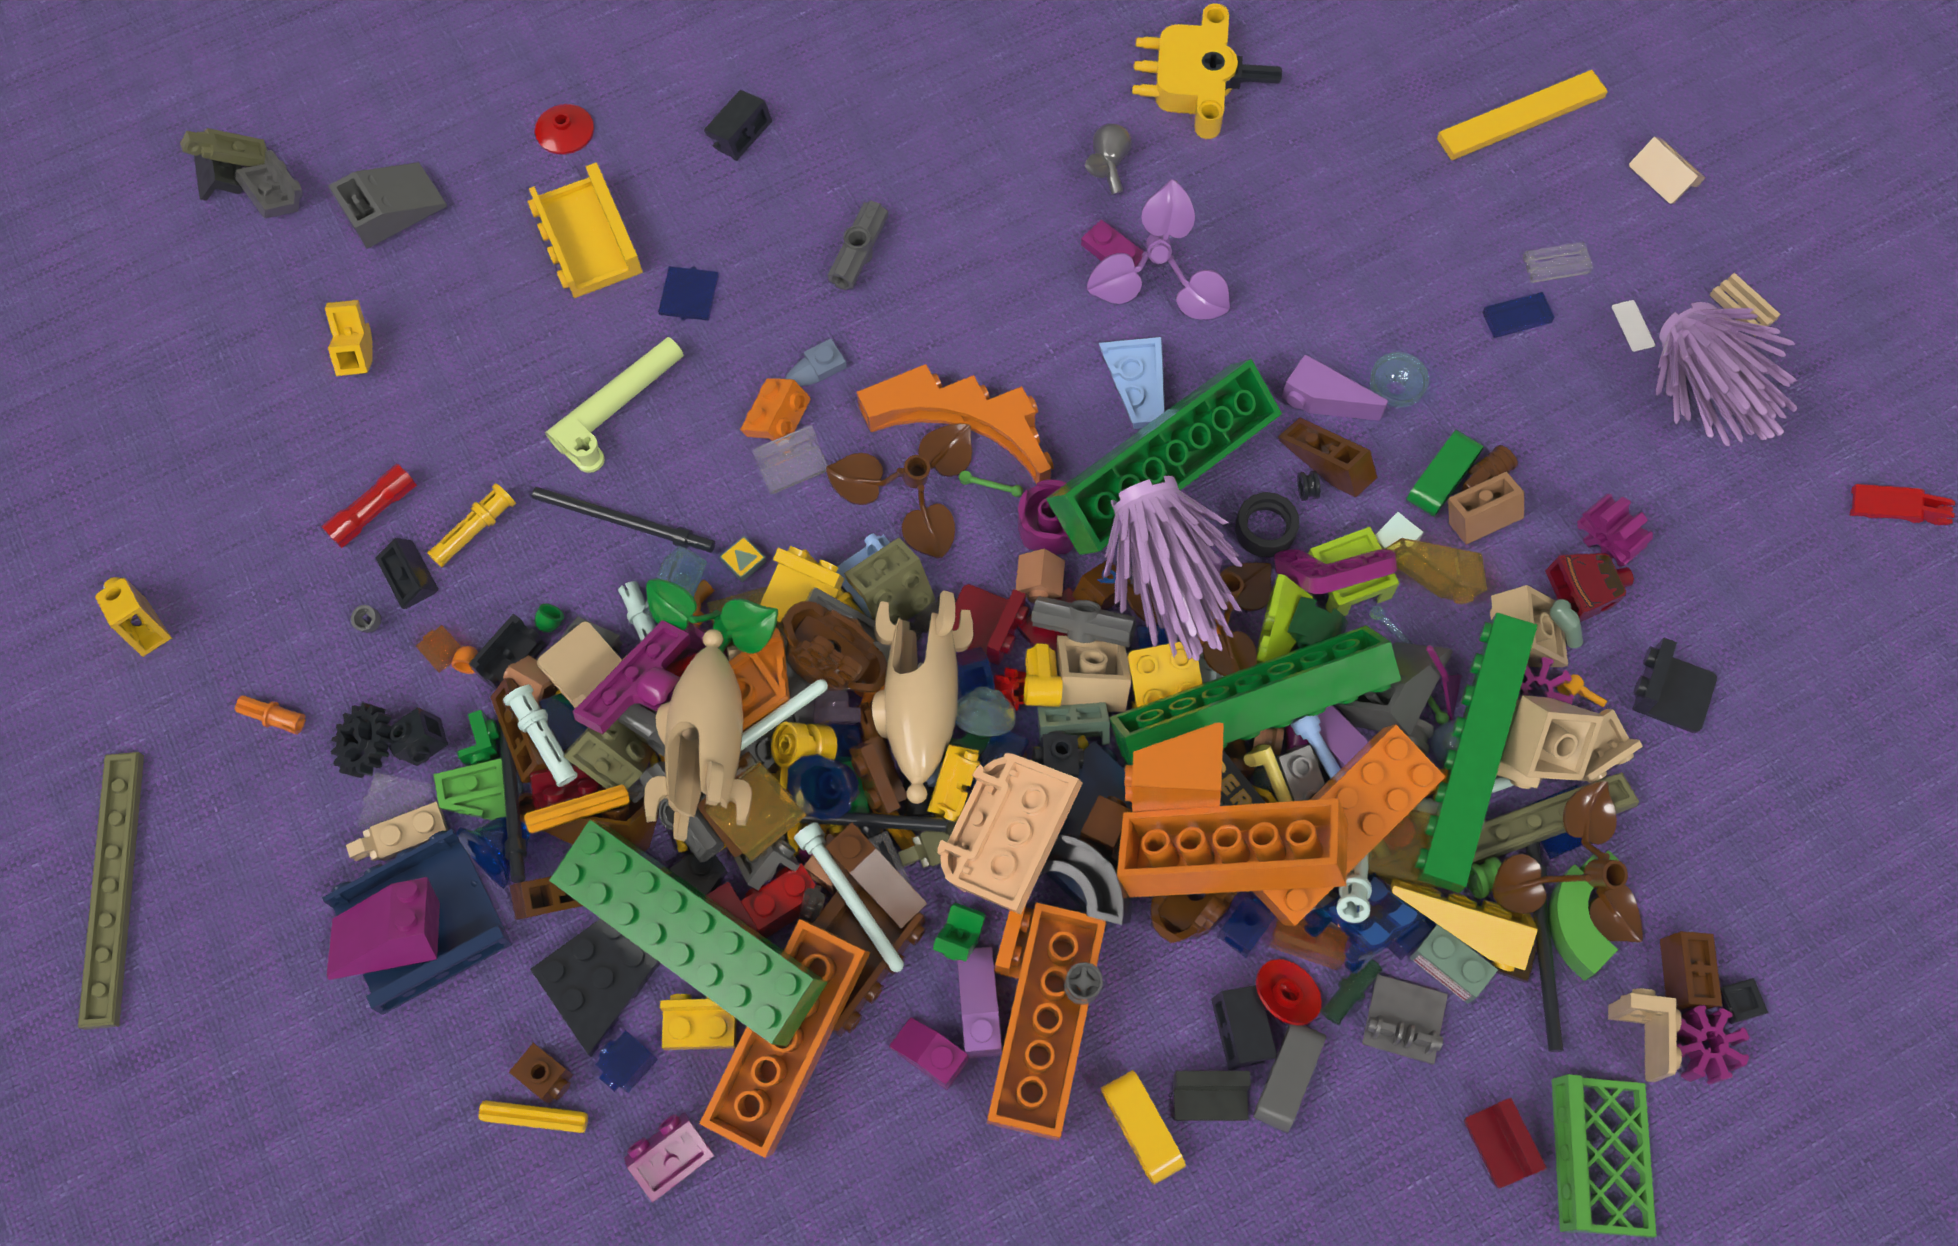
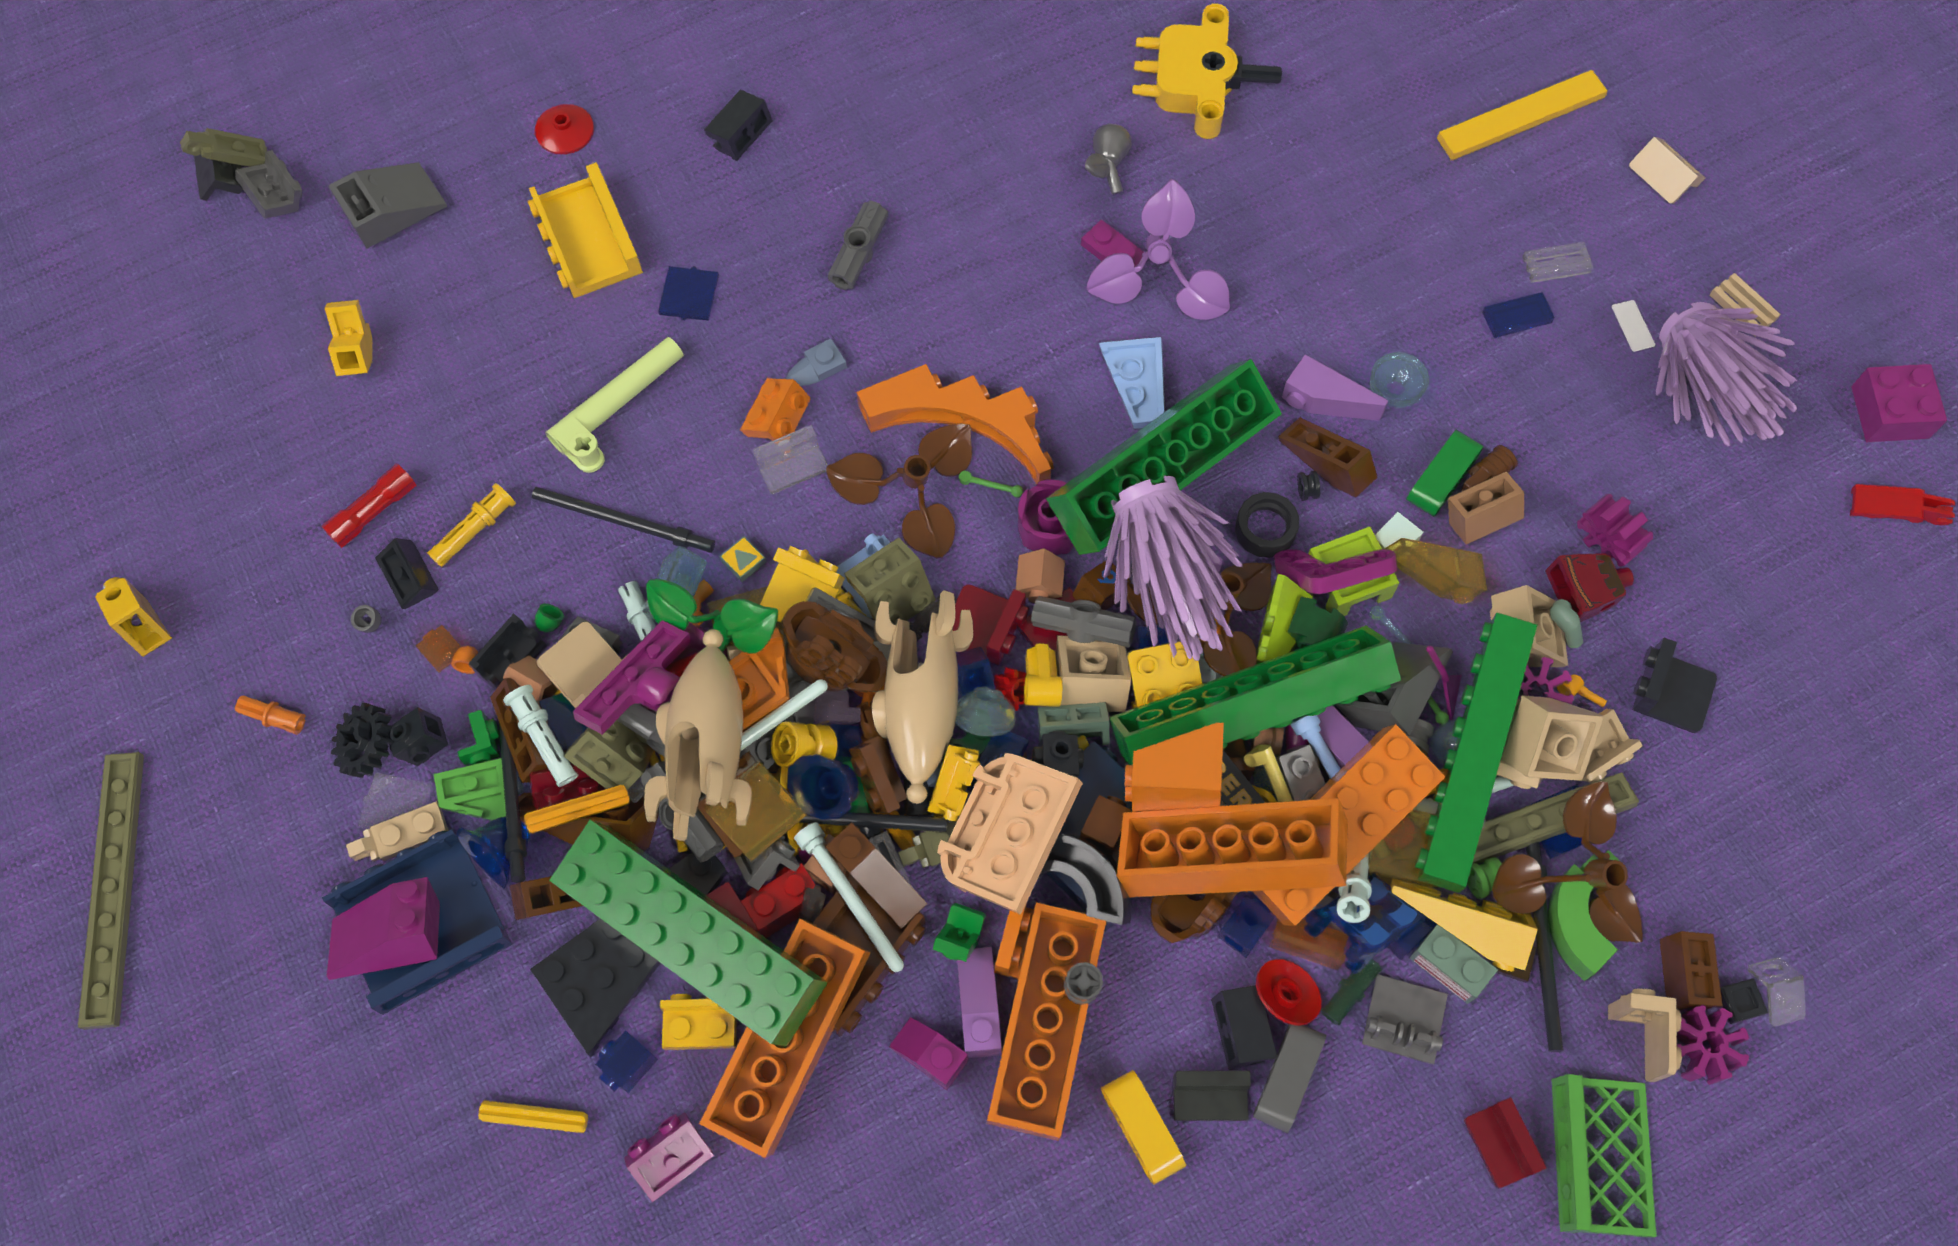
reddish brown brick [509,1043,574,1104] -> none
none -> clear bracket [1748,957,1806,1027]
none -> magenta brick [1851,364,1947,442]

